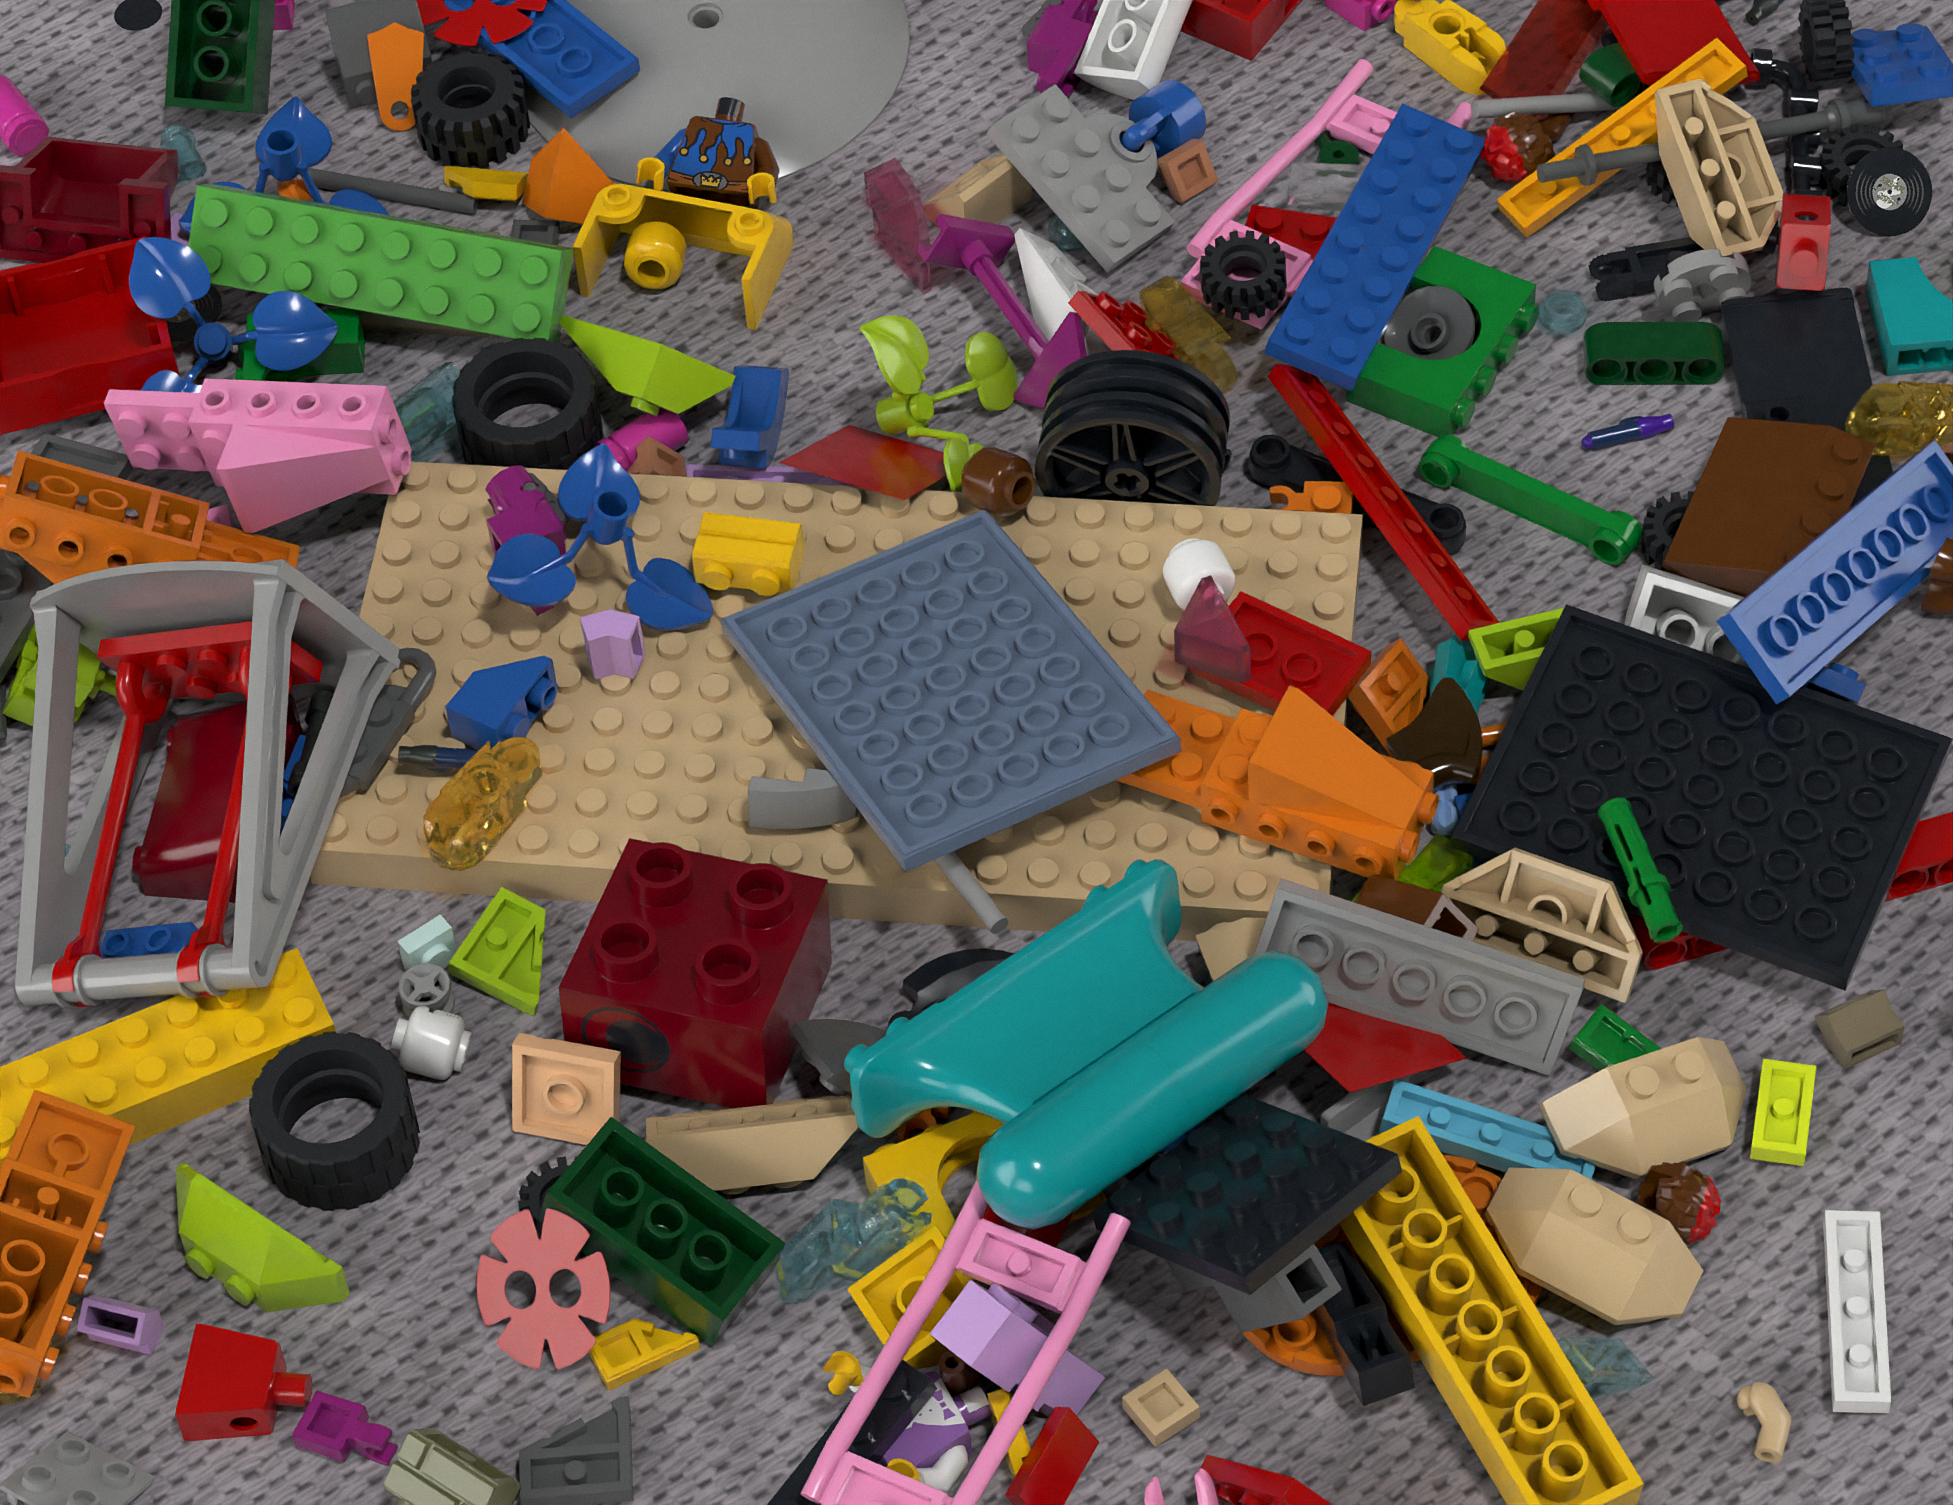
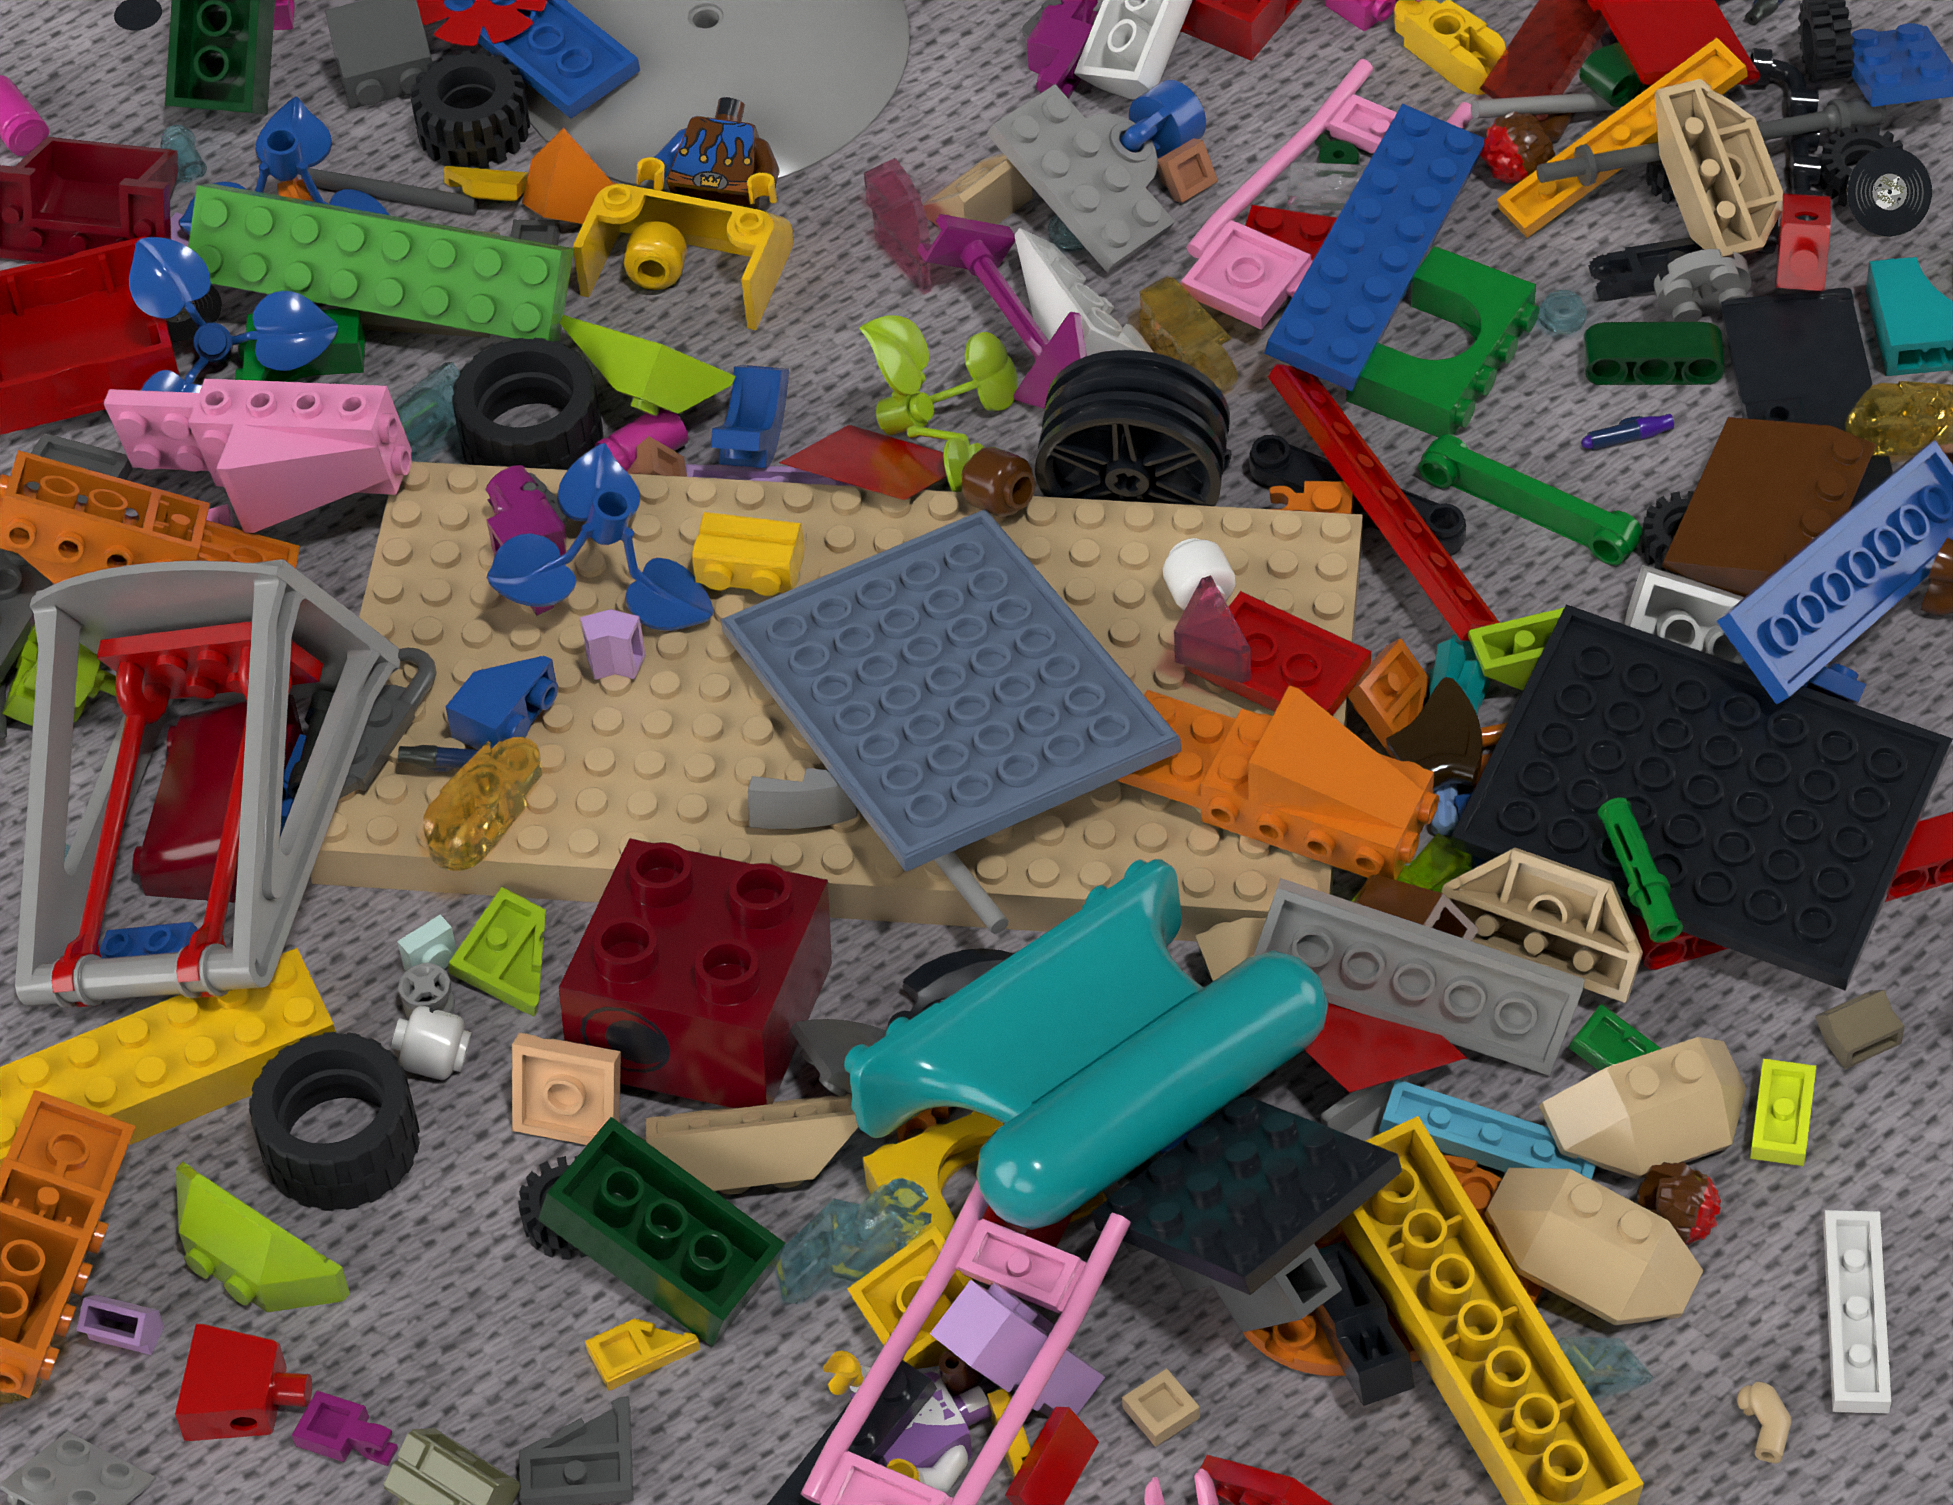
orange piece [367,22,424,131] -> none
piece [476,1208,611,1370] -> none
red tile [1068,290,1181,361] -> none
black tyre [1200,230,1287,320] -> none
dark grey dish [1384,286,1475,360] -> none

